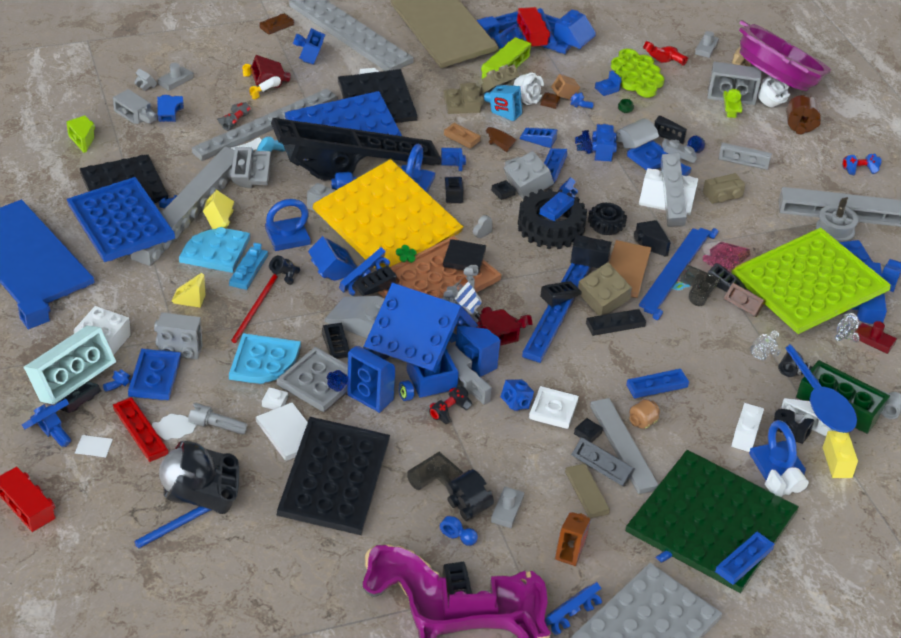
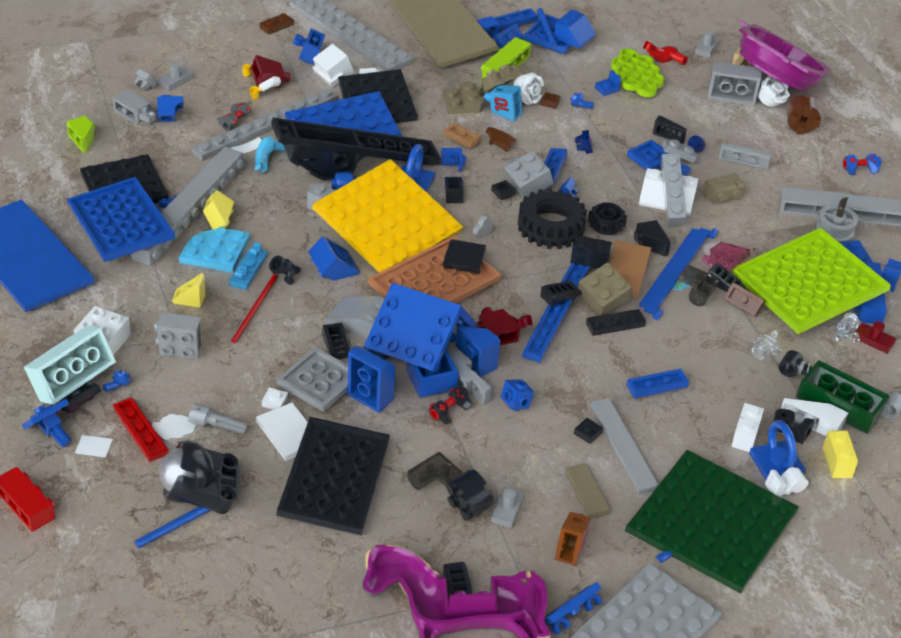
blue brick [17,296,51,330] -> none
blue plate [128,349,181,400] -> none
medium azure plate [229,333,301,384] -> none
light grey brick [231,147,272,188] -> none
blue tile [265,199,310,251] -> none
clear blue tile [327,370,348,392] -> none
blue plate [339,247,390,296] -> none
black slope [353,266,397,296] -> none
green plant [396,245,417,263] -> none
blue tile [399,380,414,401] -> none
blue plate [440,516,478,546] -> none
torso [441,265,482,322] -> none
red brick [517,7,550,47] -> none
blue slope [520,128,558,148] -> none
white plate [529,386,579,429] -> none
blue plate [539,192,575,221] -> none
medium nougat brick [551,74,580,100] -> none
plate [571,437,635,487] -> none
blue brick [592,124,617,162] -> none
light grey brick [616,118,659,148] -> none
dark green plate [618,99,634,113] -> none
medium nougat head [629,399,660,429] -> none
blue plate [715,532,775,585] -> none
lime hips [723,89,742,118] -> none
blue piece [785,344,857,433] -> none
none -> white plate [313,44,355,87]

